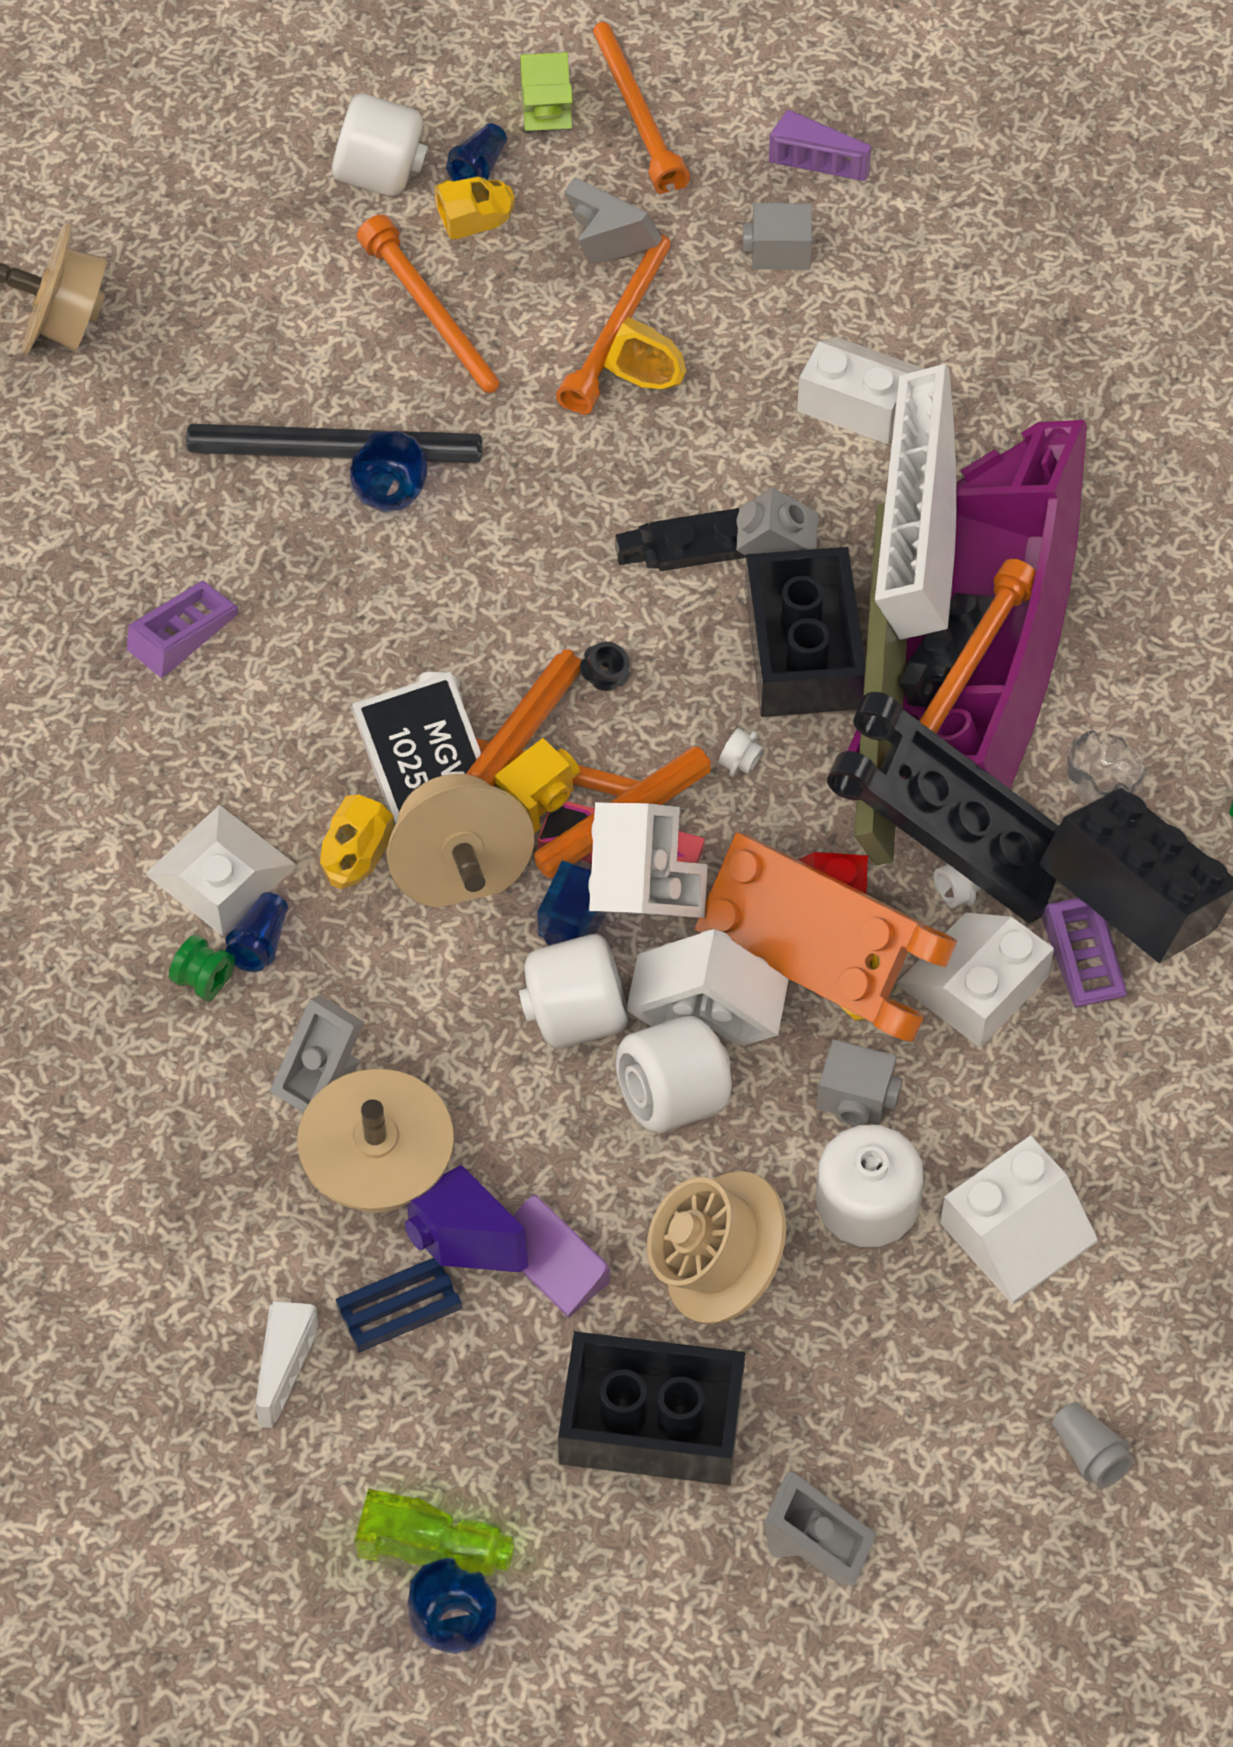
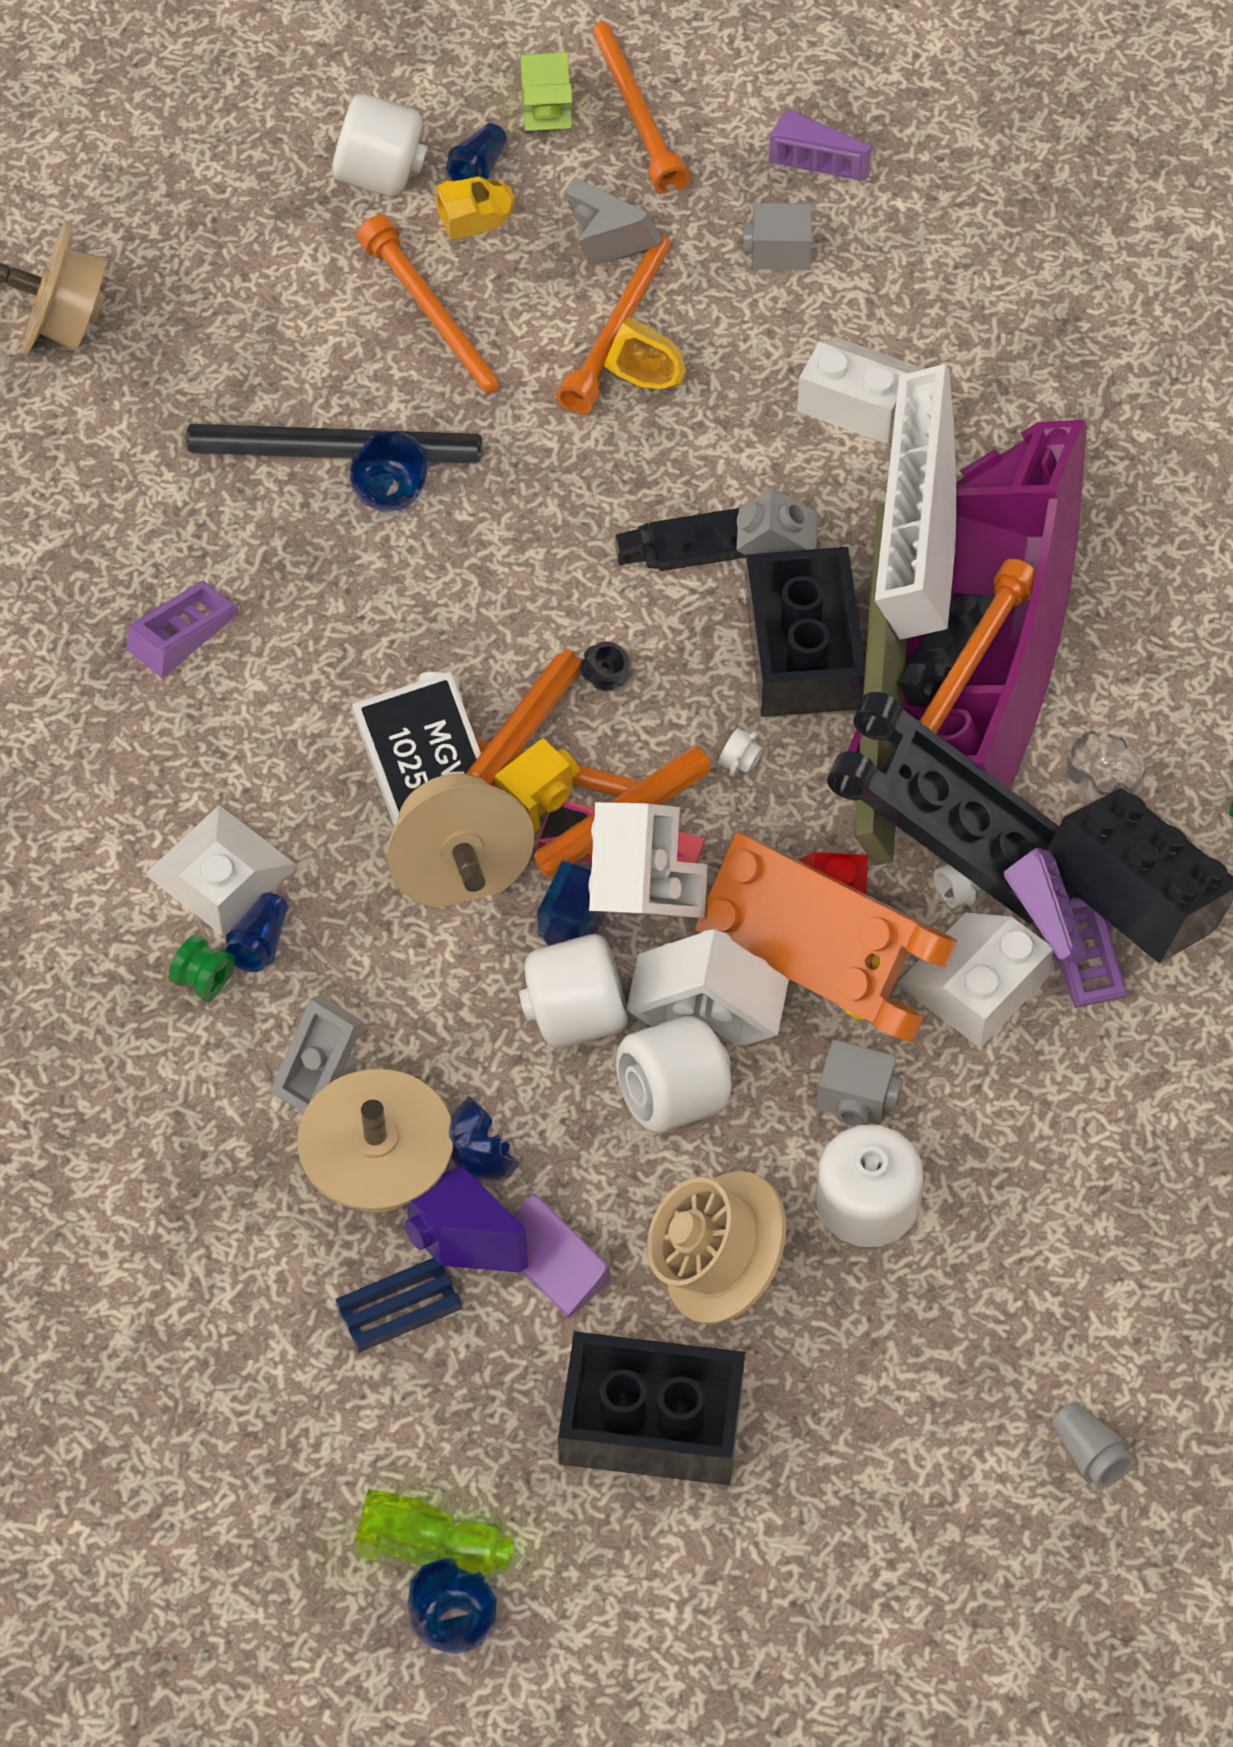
white slope [256,1301,318,1428] -> none
yellow rock [320,794,395,889] -> none
light grey slope [764,1472,876,1586] -> none
white slope [940,1135,1098,1304] -> none
none -> clear blue hair [449,1096,519,1181]
none -> medium lavender slope [1004,848,1088,963]

